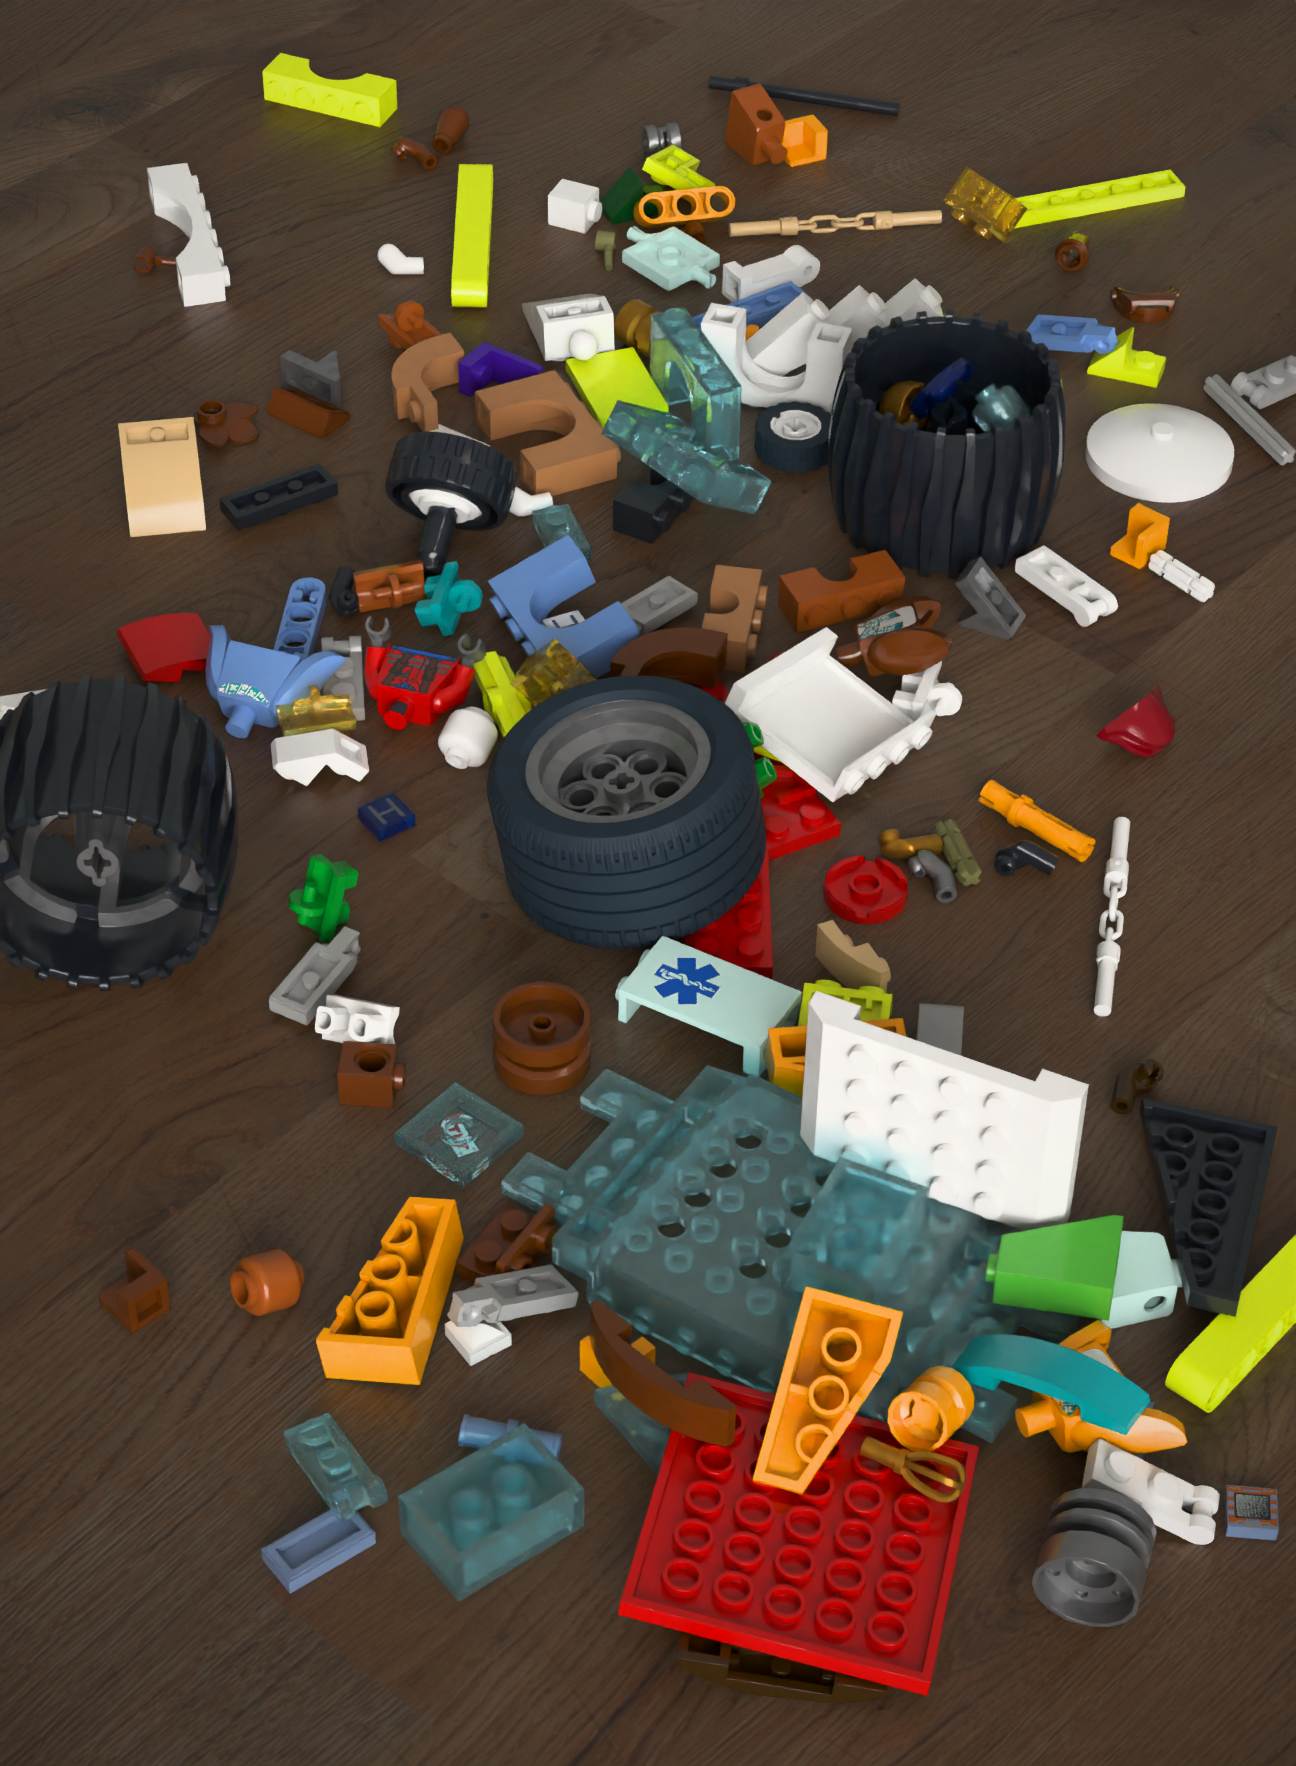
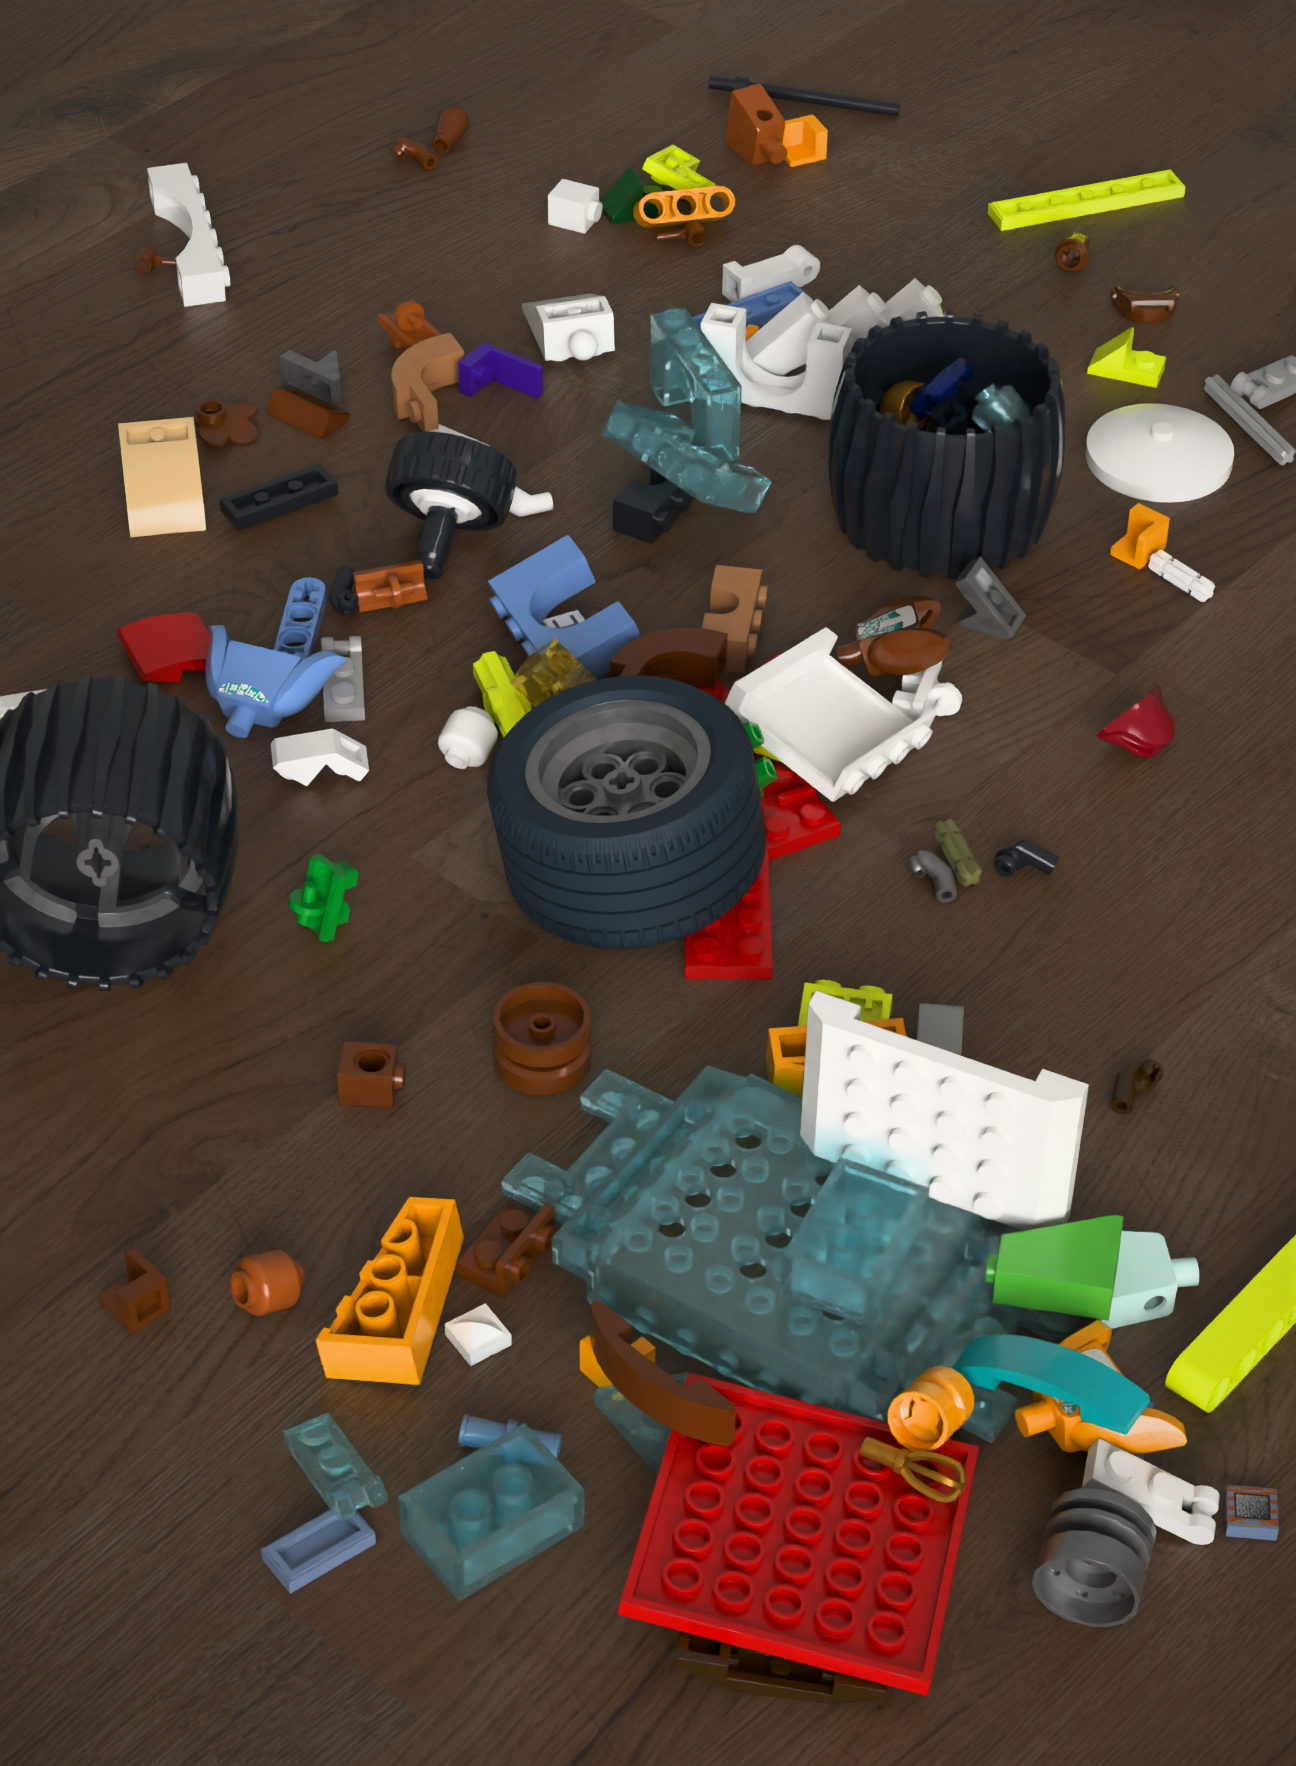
neon yellow arch [263,53,397,127] -> none
light grey hinge [269,926,361,1025] -> none
clear yellow hips [276,685,357,737] -> none
white hips [315,994,400,1044] -> none
clear blue tile [357,792,416,841] -> none
red torso [364,616,486,730] -> none
white arm [377,243,424,275] -> none
clear light blue tile [394,1082,524,1188] -> none
teal hips [414,561,483,636] -> none
light grey hinge [447,1264,579,1327] -> none
neon yellow beam [451,164,493,307] -> none
medium nougat arch [475,370,621,497] -> none
clear light blue plate [532,504,591,561] -> none
neon yellow tile [565,347,668,429] -> none
olive hand [595,230,616,271] -> none
pearl gold wheel [614,299,681,362] -> none
light aqua panel [615,936,802,1078] -> none
light grey hinge [621,576,698,636] -> none
light aqua plate [622,226,720,291] -> none
flat silver wheel [642,122,681,159] -> none
tan piece [729,210,942,237] -> none
light orange wedge [753,1286,903,1494] -> none
black wheel [754,402,831,473] -> none
dark orange arch [778,550,905,633] -> none
tan slope [815,920,891,993] -> none
red tile [823,856,908,924] -> none
pearl gold arm [878,829,943,859] -> none
clear yellow brick [943,167,1027,243] -> none
light orange pin [979,780,1096,862] -> none
white plate [1015,545,1118,627] -> none
medium blue hinge [1026,314,1119,354] -> none
white piece [1094,817,1130,1017] -> none
black wing [1139,1098,1278,1317] -> none

